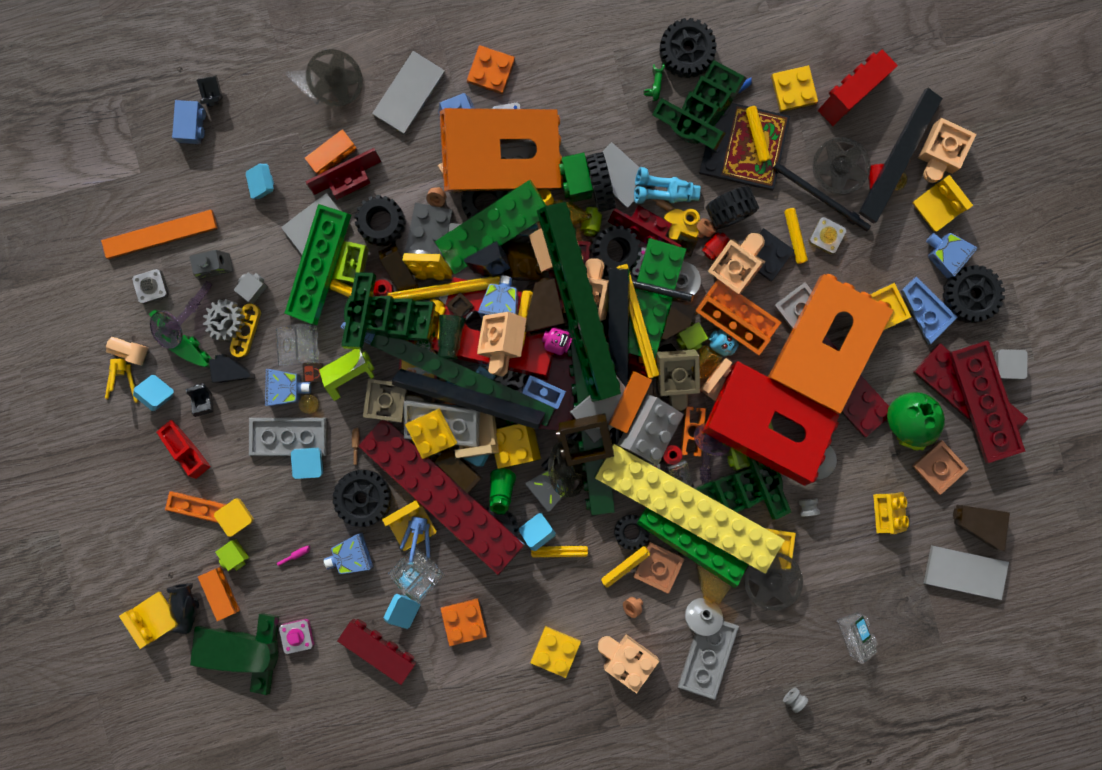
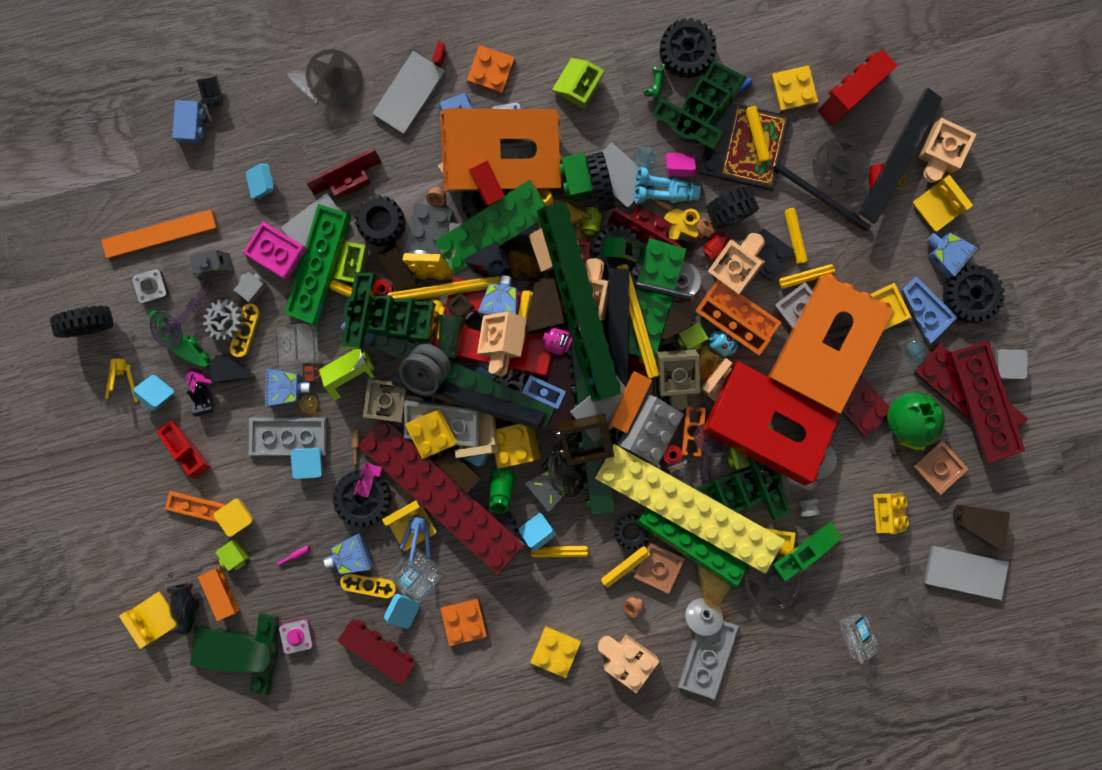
light nougat piece [106,337,148,366] -> none
orange piece [305,129,357,175] -> none
light grey wheel [783,687,808,713] -> none
piece [808,217,846,255] -> none
none -> black wheel [50,306,114,338]
none -> dark pink piece [185,368,212,393]
none -> dark pink tile [243,221,307,280]
none -> yellow beam [340,573,397,598]
none -> dark pink piece [354,463,382,498]
none -> dark grey wheel [399,344,451,396]
none -> red tile [432,41,447,67]
none -> red tile [469,160,505,206]
none -> lime slope [552,58,604,110]
none -> dark green slope [603,237,646,265]
none -> clear light blue piece [634,146,655,166]
none -> dark pink piece [665,153,696,178]
none -> green slope [772,521,842,581]
none -> yellow axle [779,264,835,289]
none -> clear light blue piece [903,339,926,360]

